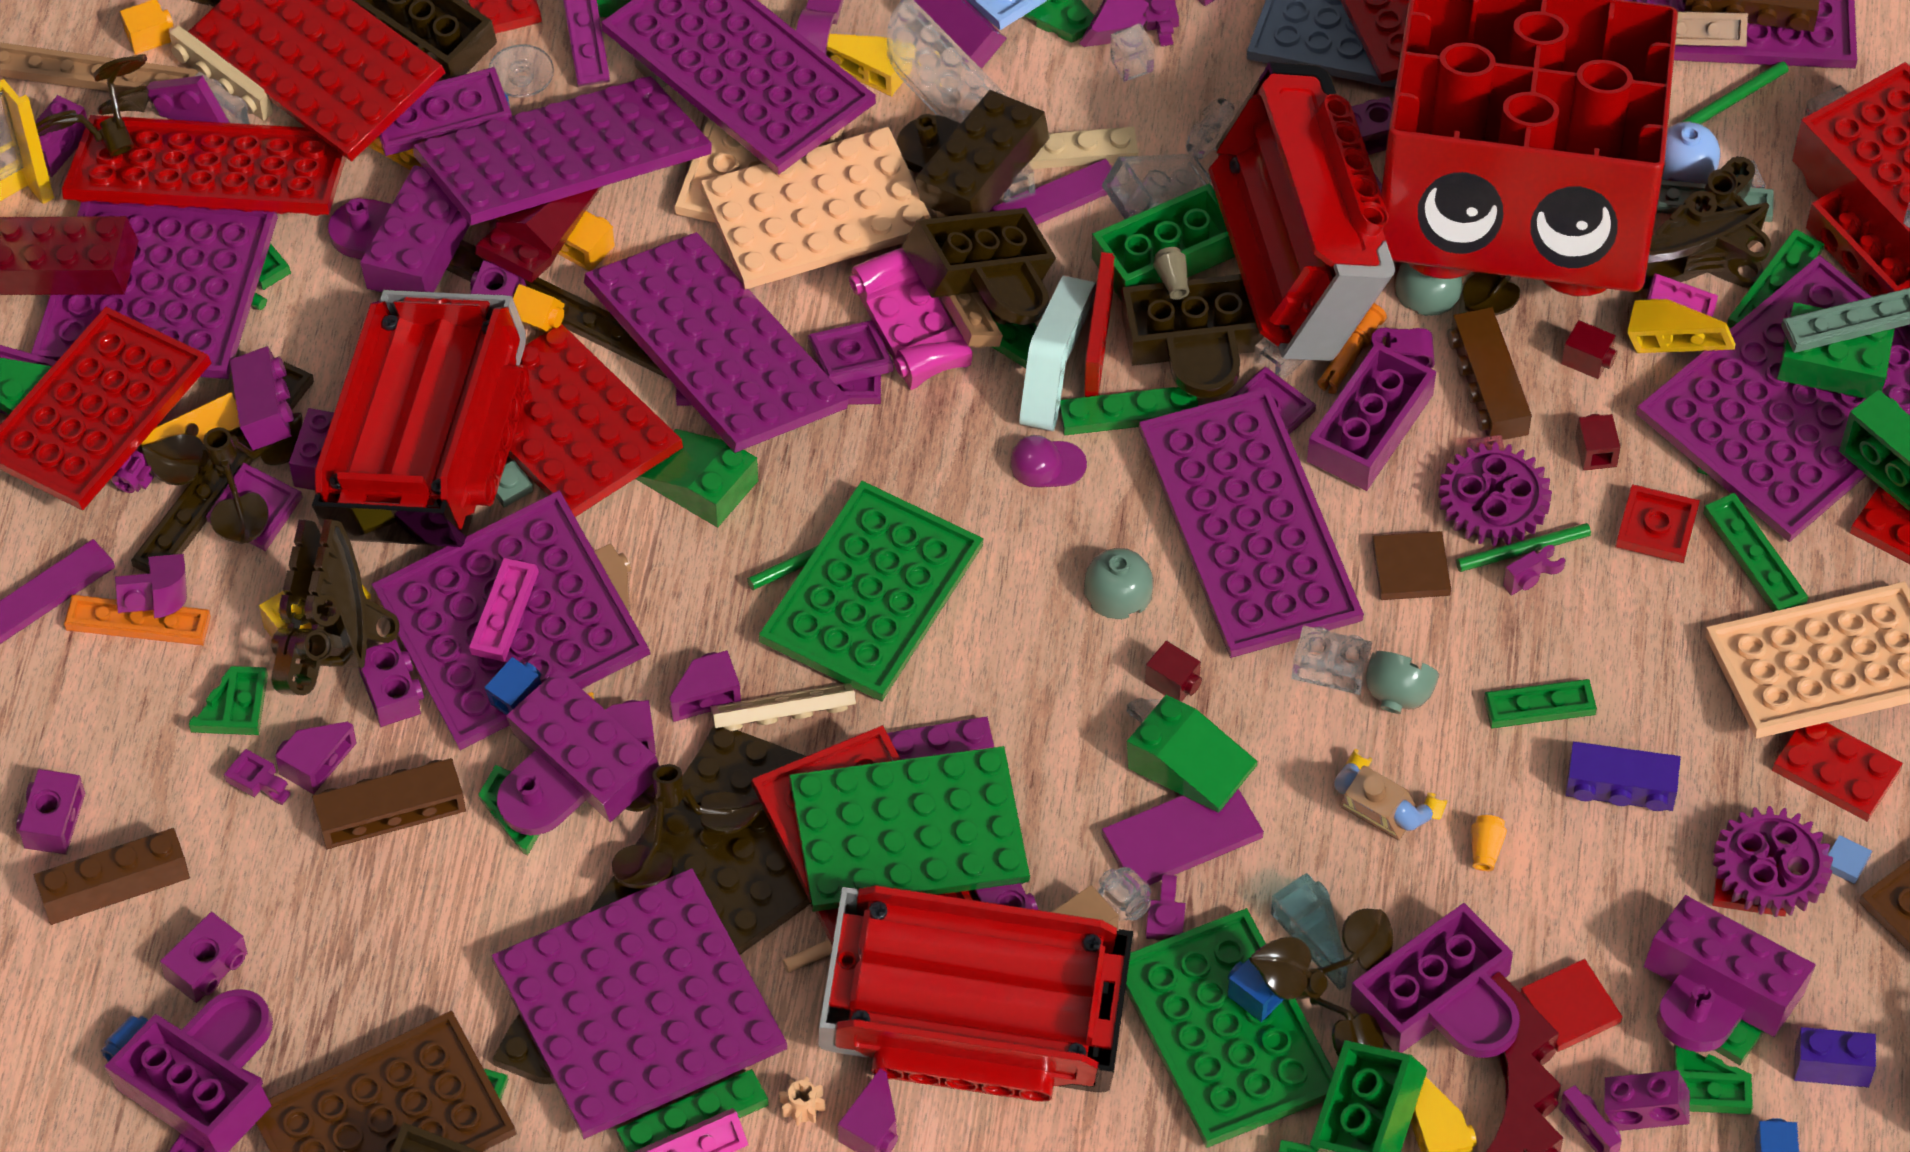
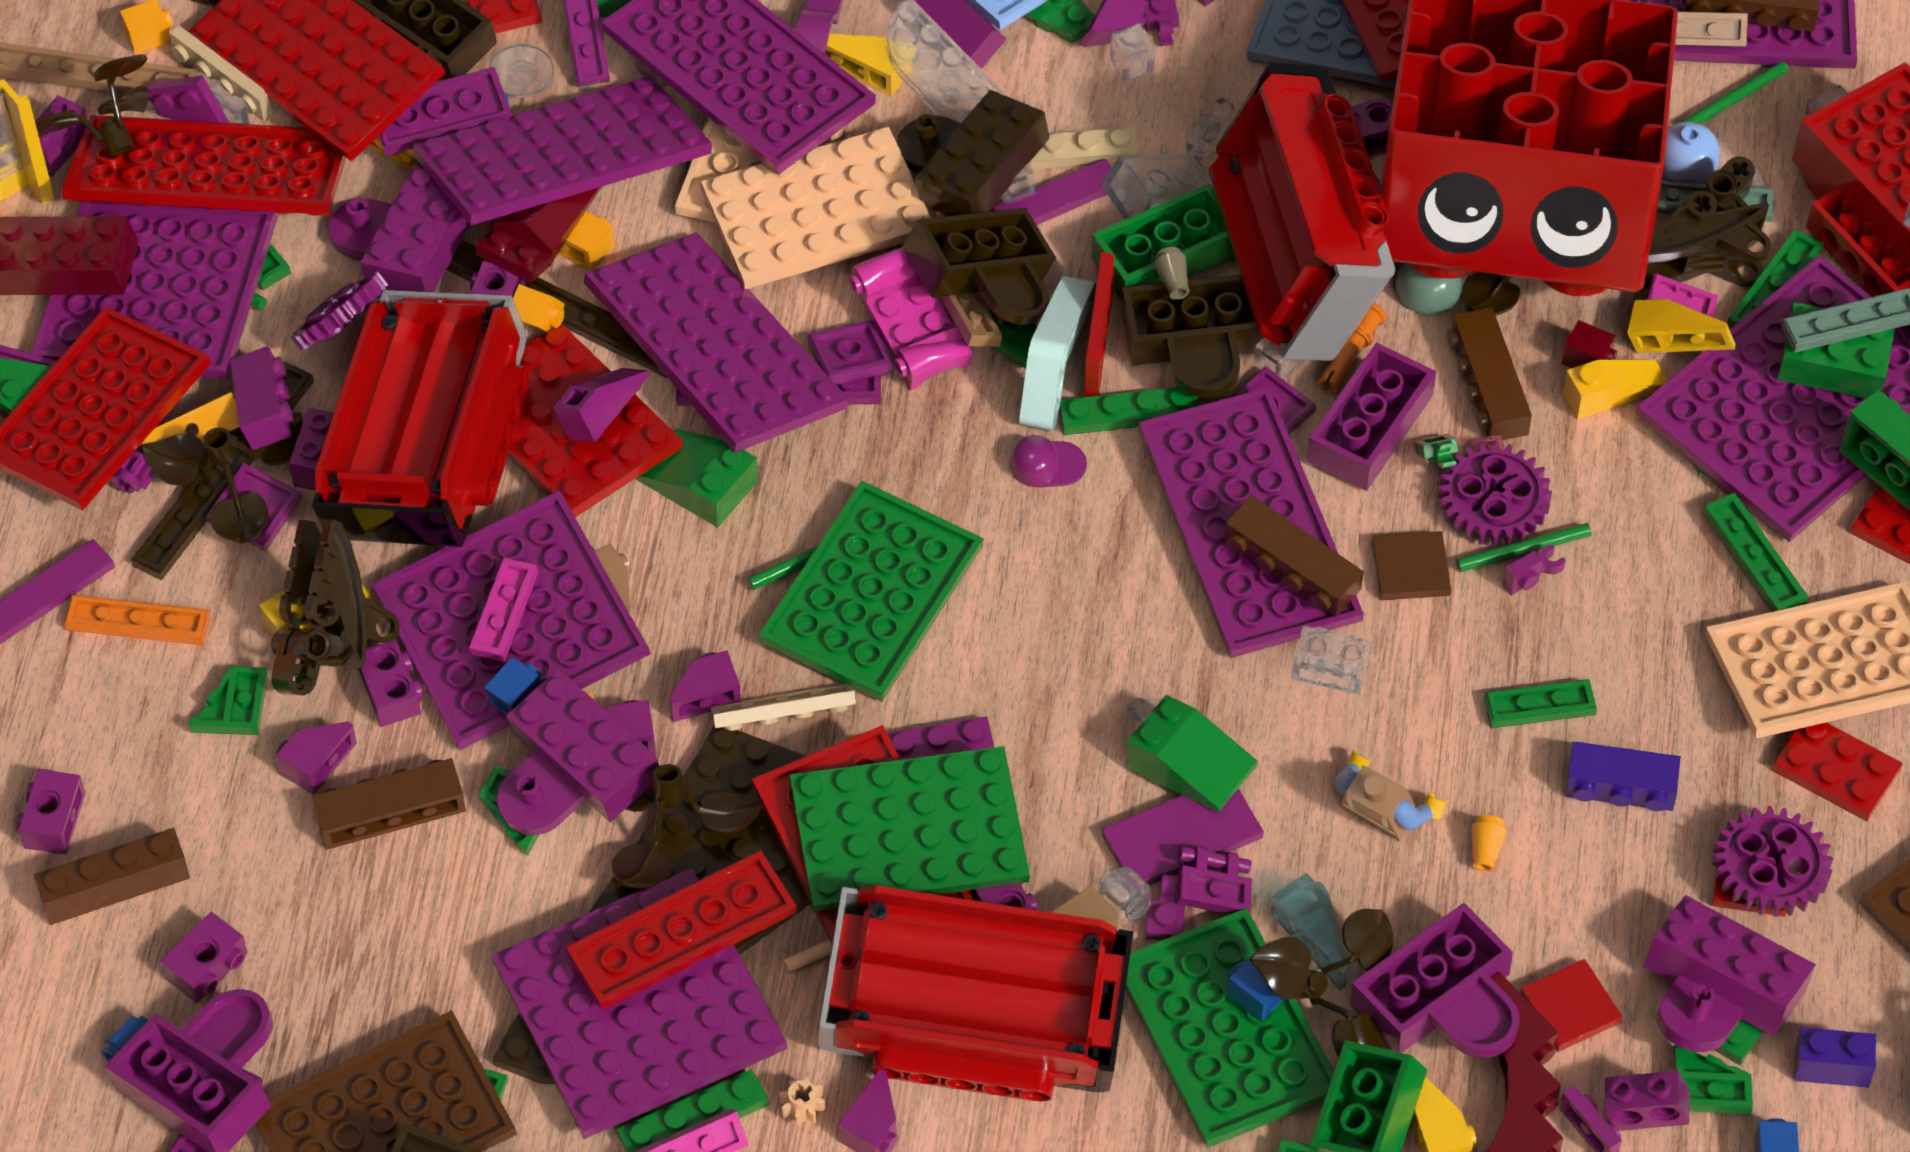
magenta brick [115,554,187,618] -> none
magenta plate [224,749,291,805] -> none
sand green plate [496,460,533,508] -> none
sand green cylinder [1084,548,1154,620] -> none
dark red brick [1145,641,1202,702] -> none
sand green cylinder [1366,651,1440,714] -> none
magenta piece [1371,328,1435,369] -> none
dark red brick [1575,414,1621,471] -> none
red plate [1616,484,1700,564] -> none
medium blue tile [1828,835,1872,884] -> none
none -> magenta gear [290,271,388,351]
none -> magenta slope [553,368,650,442]
none -> red plate [566,850,797,1011]
none -> magenta plate [1176,845,1252,914]
none -> reddish brown brick [1224,495,1364,617]
none -> green plate [1414,434,1458,469]
none -> yellow slope [1563,360,1668,420]

